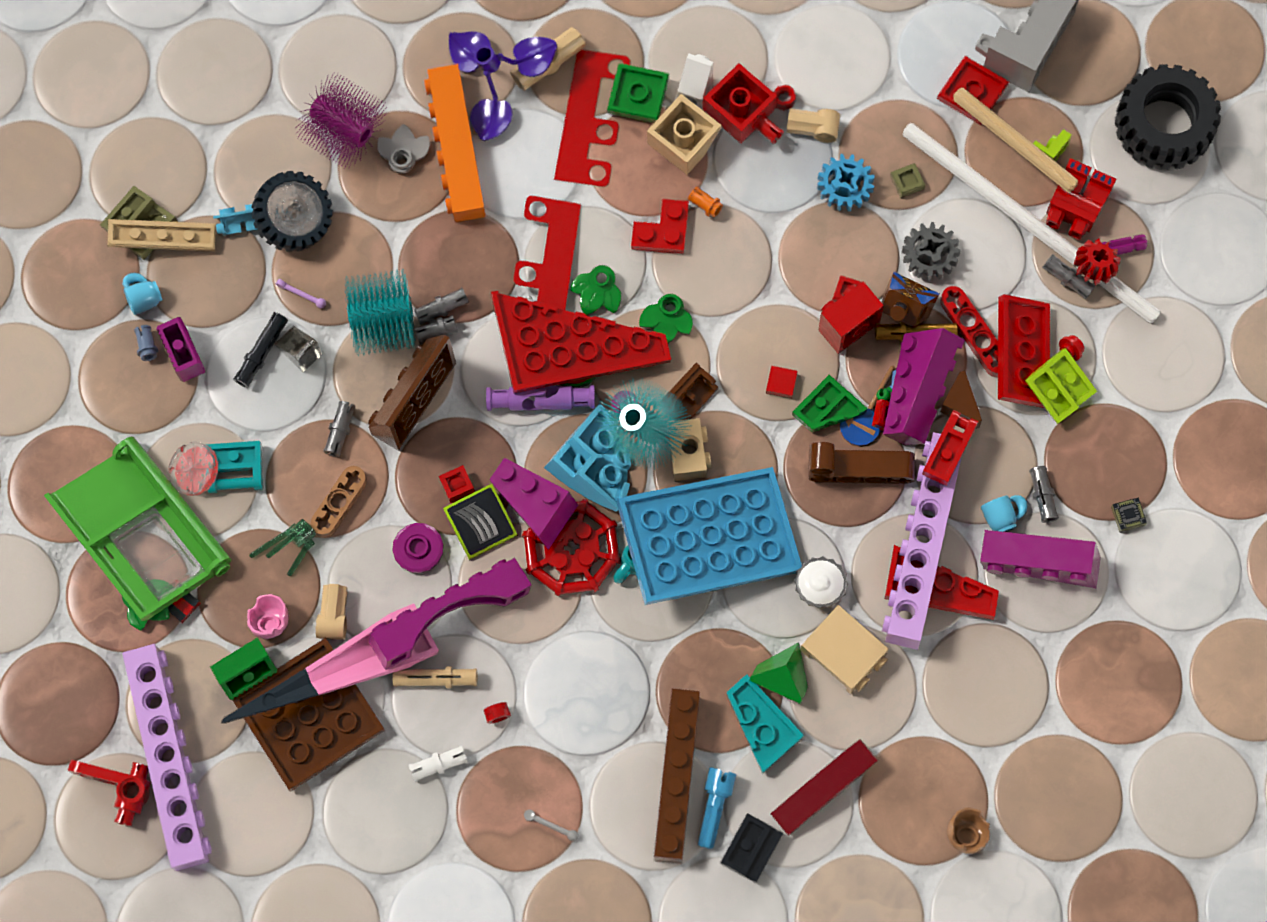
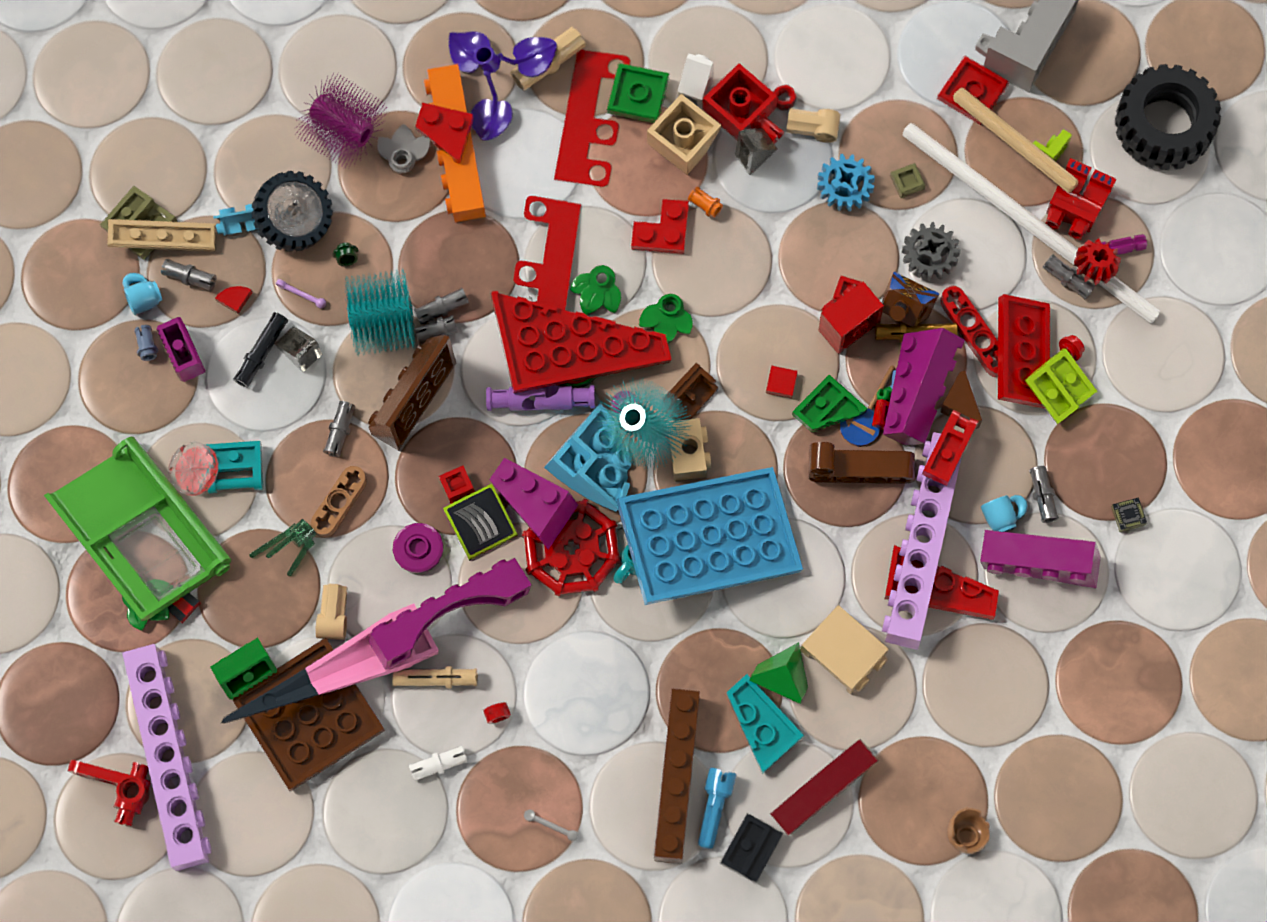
bright pink hair [247,594,289,639] -> none
white piece [794,556,849,609] -> none
none -> flat silver pin [161,259,217,291]
none -> red tile [215,286,253,314]
none -> dark green plate [333,242,359,266]
none -> red wing [415,102,474,164]
none -> clear smoke slope [735,129,777,175]

